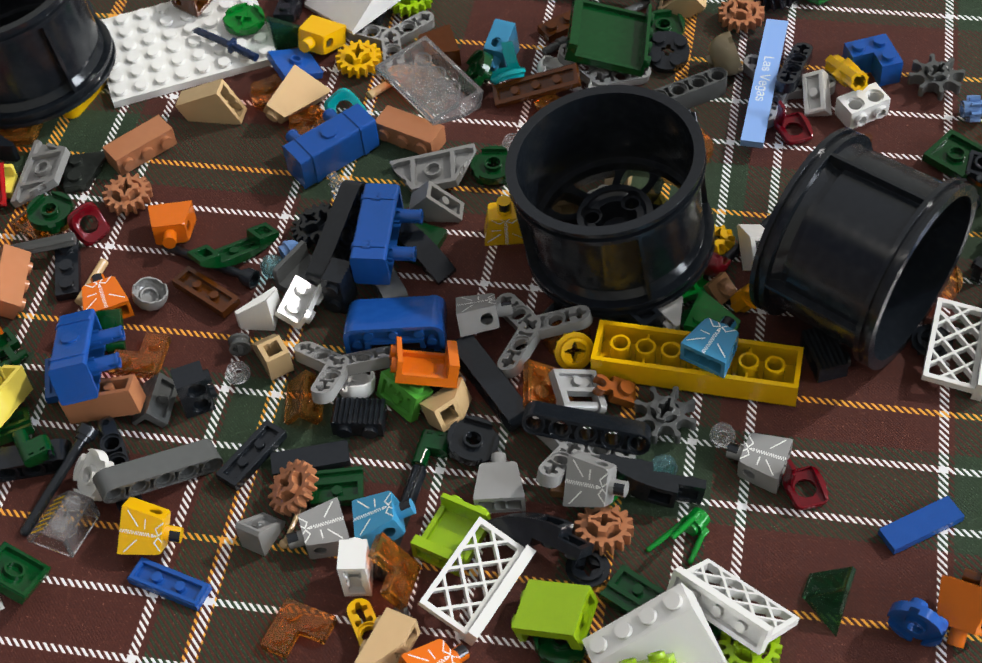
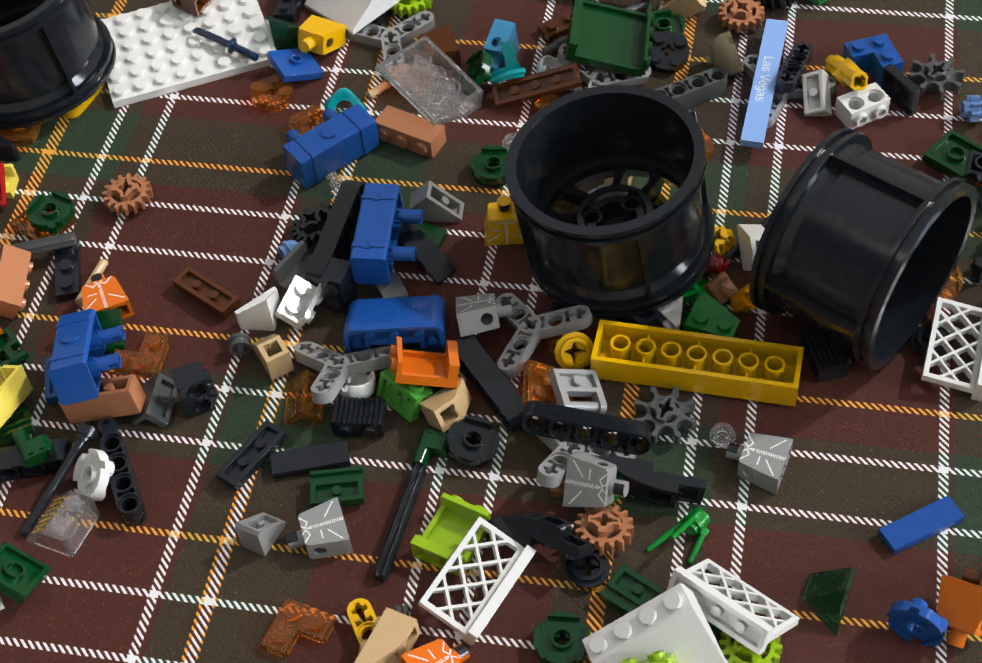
light grey wing [10,140,71,208] -> none
pearl dark grey wing [63,151,107,193] -> none
dark red piece [67,202,110,246] -> none
dark grey beam [92,439,223,504] -> none
nougat brick [102,115,177,176] -> none
yellow torso [117,497,184,555] -> none
blue tile [127,557,212,611] -> none
light grey hair [132,276,168,311] -> none
orange torso [148,200,196,249] -> none
black piece [163,245,260,289] -> none
tan slope [175,79,247,125] -> none
dark green slope [187,222,279,268] -> none
green tile [223,3,265,36] -> none
clear plate [225,361,251,385] -> none
clear light blue plate [260,255,282,279] -> none
tan slope [263,64,331,124] -> none
nougat gear [268,459,319,517] -> none
tan hinge [279,507,307,549] -> none
yellow gear [335,39,382,79] -> none
white brick [337,537,374,597] -> none
dark azure torso [352,491,416,553] -> none
clear orange plate [368,532,422,610] -> none
light grey wing [390,143,476,193] -> none
light grey torso [473,452,526,513] -> none
lime panel [511,579,599,650] -> none
dark orange plate [592,374,636,409] -> none
clear light blue plate [651,454,678,475] -> none
dark azure torso [680,316,739,379] -> none
dark red piece [773,100,813,146] -> none
dark red piece [782,459,829,510] -> none
none -> black plate [881,64,921,117]

